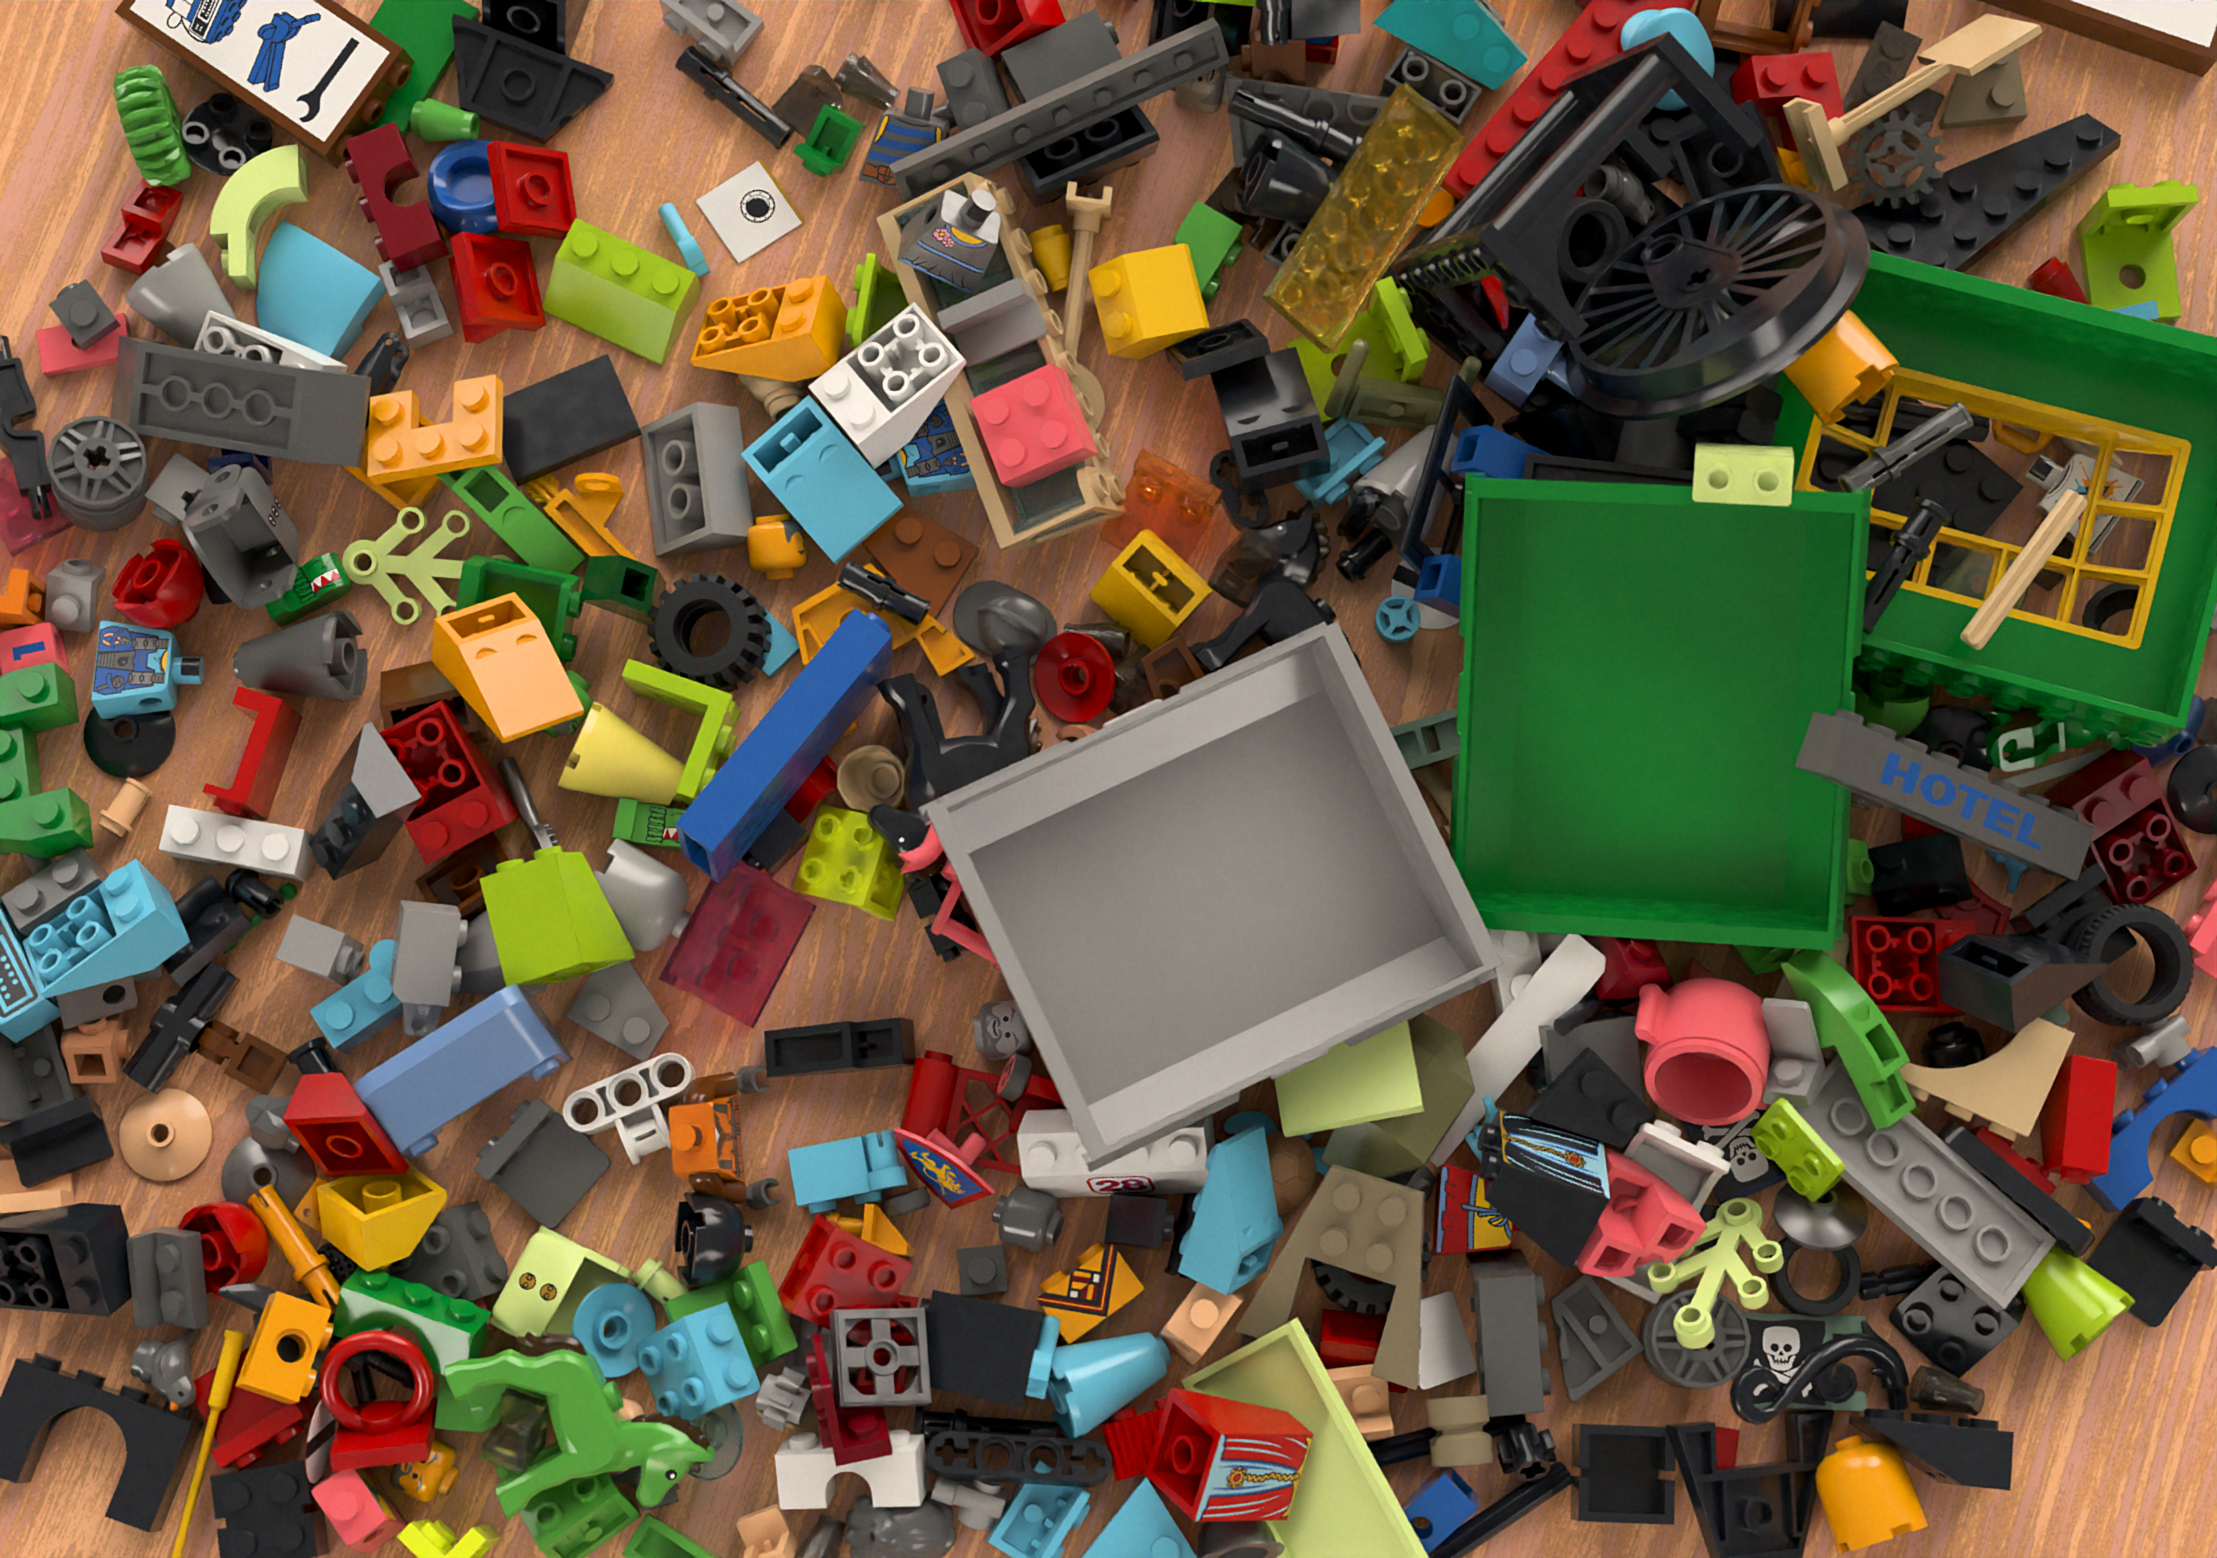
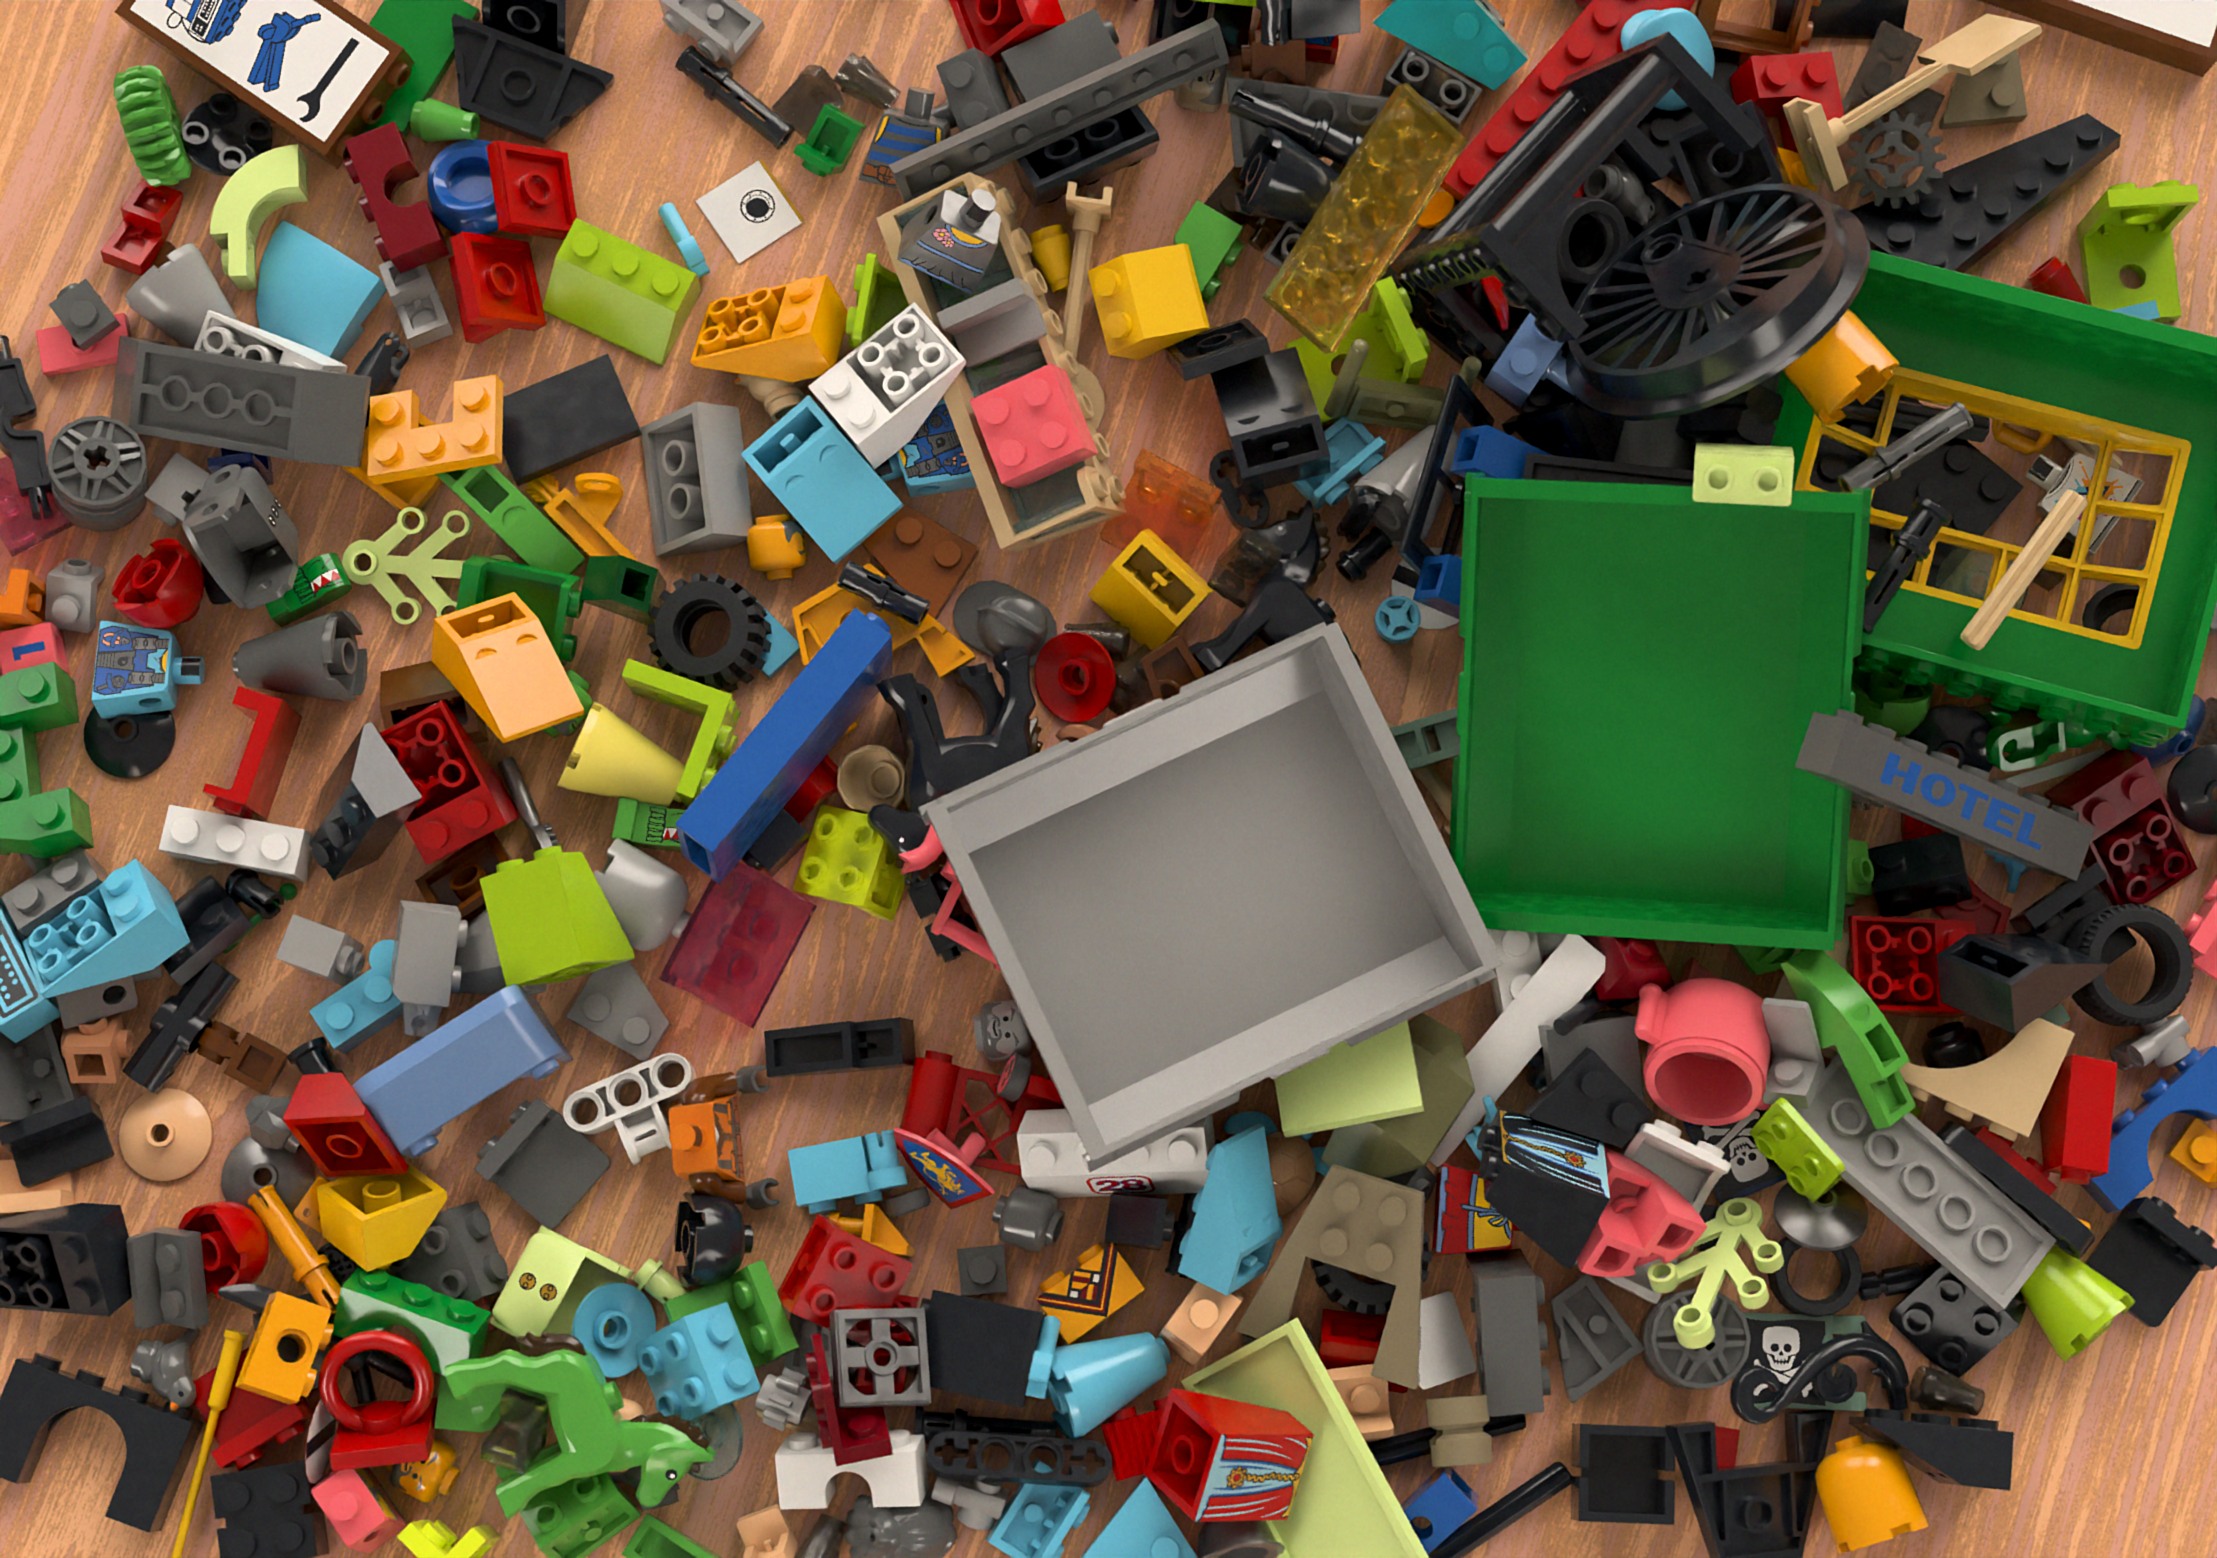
light nougat pin [98,777,153,838] -> none
black gear [1496,1422,1557,1482] -> none

